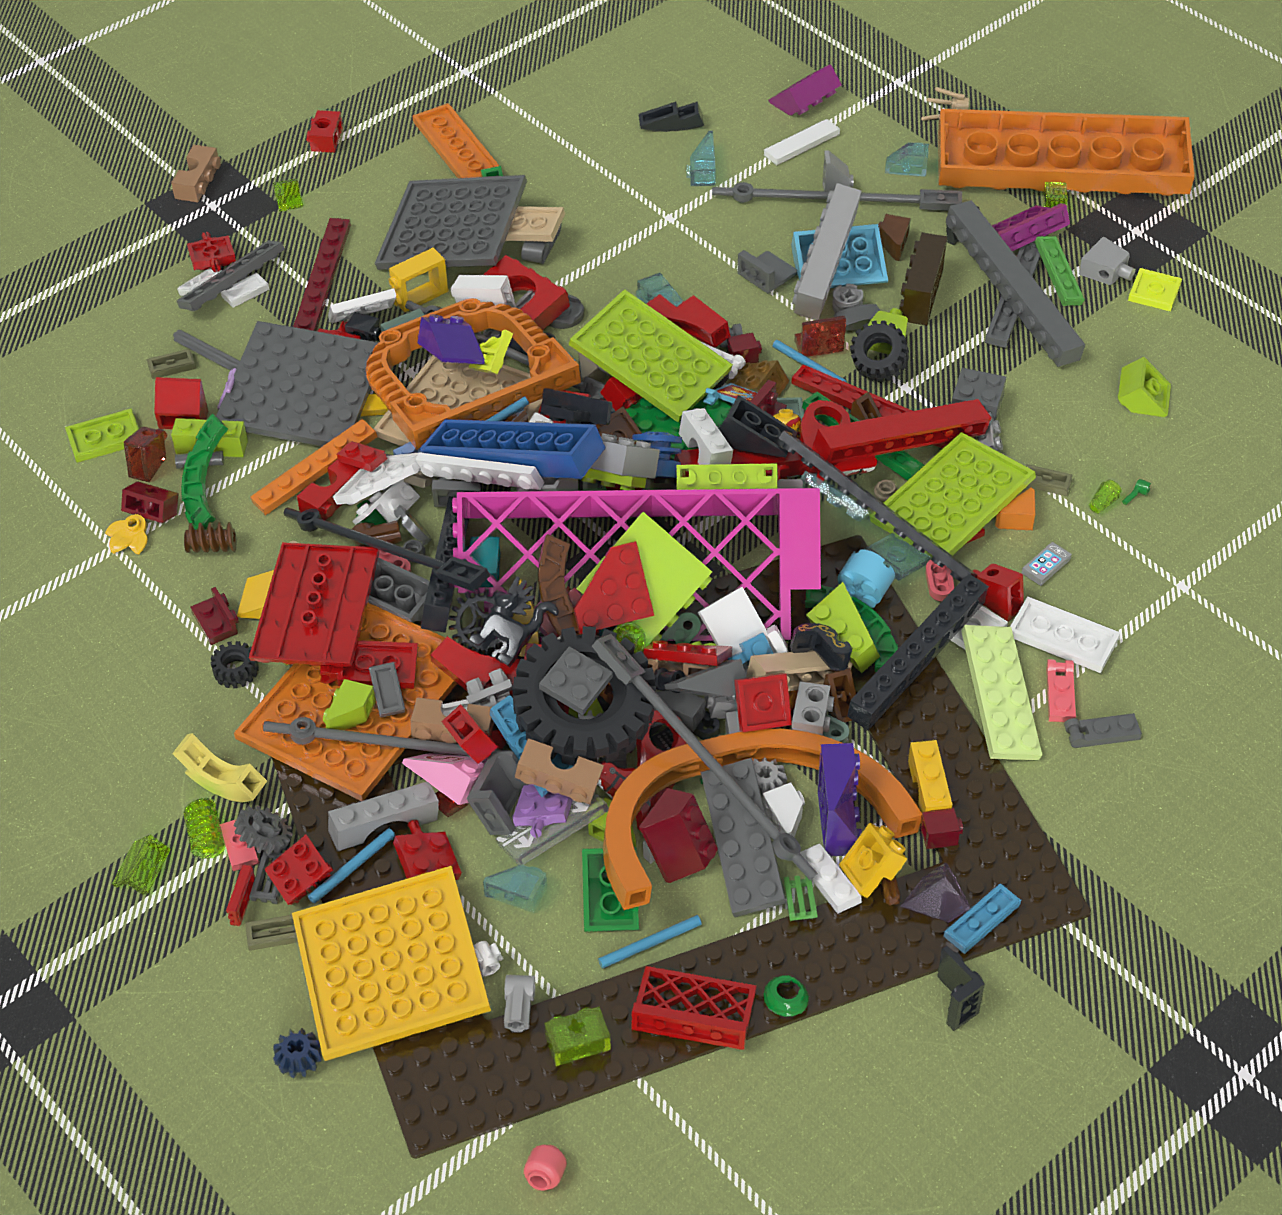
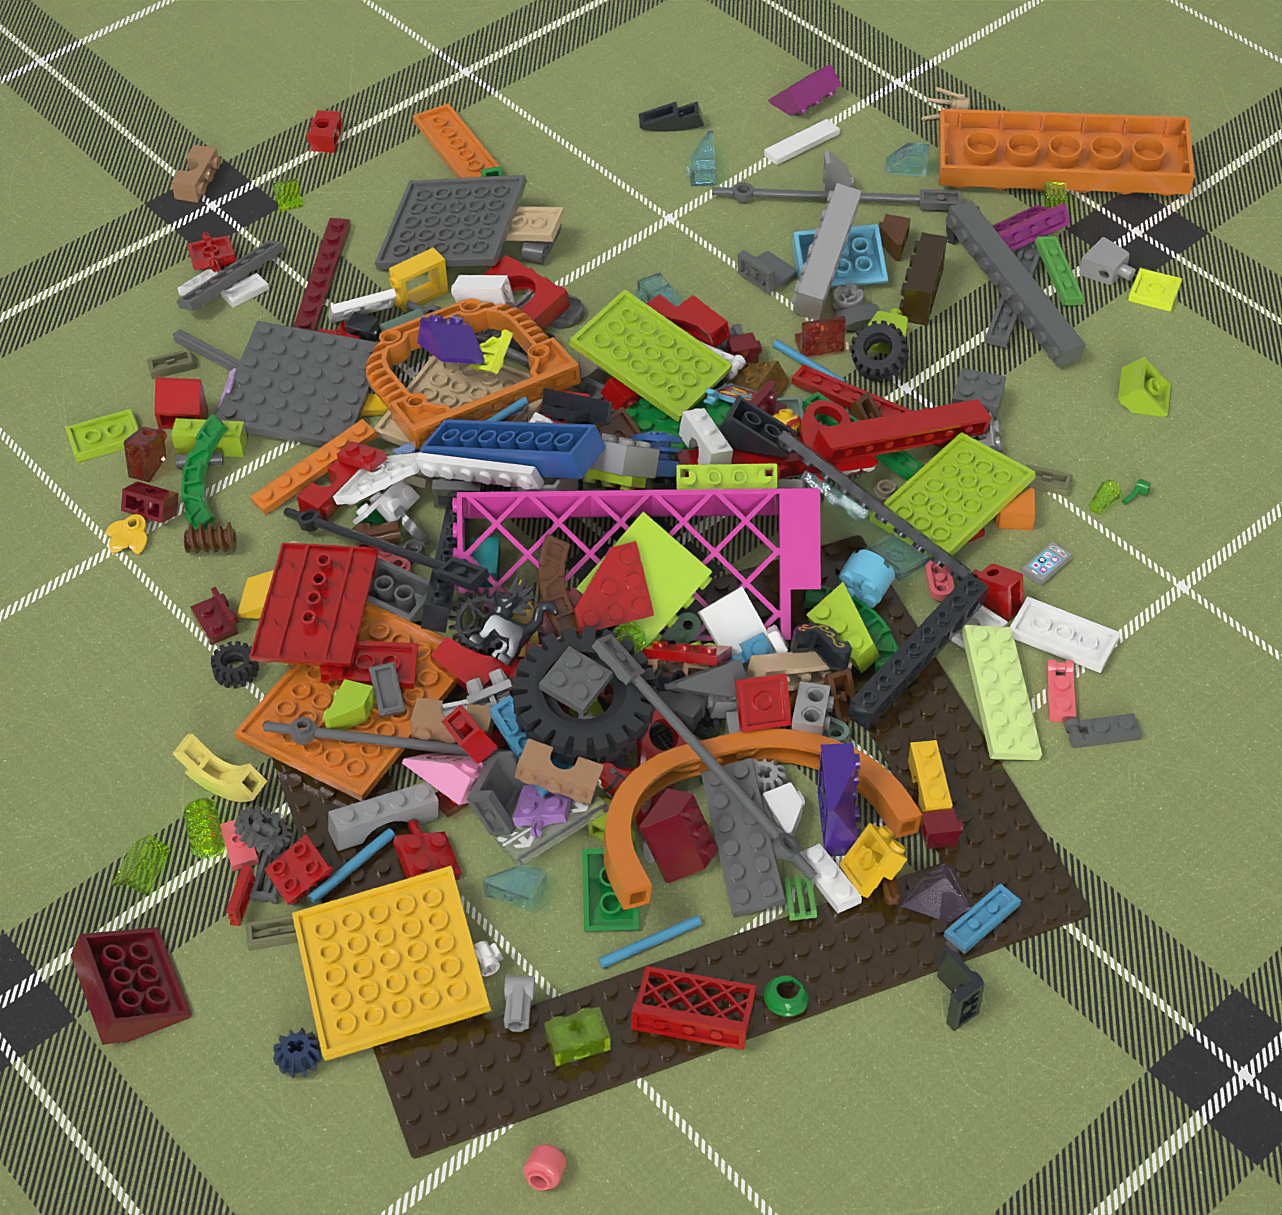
none -> dark red slope [70,927,192,1045]

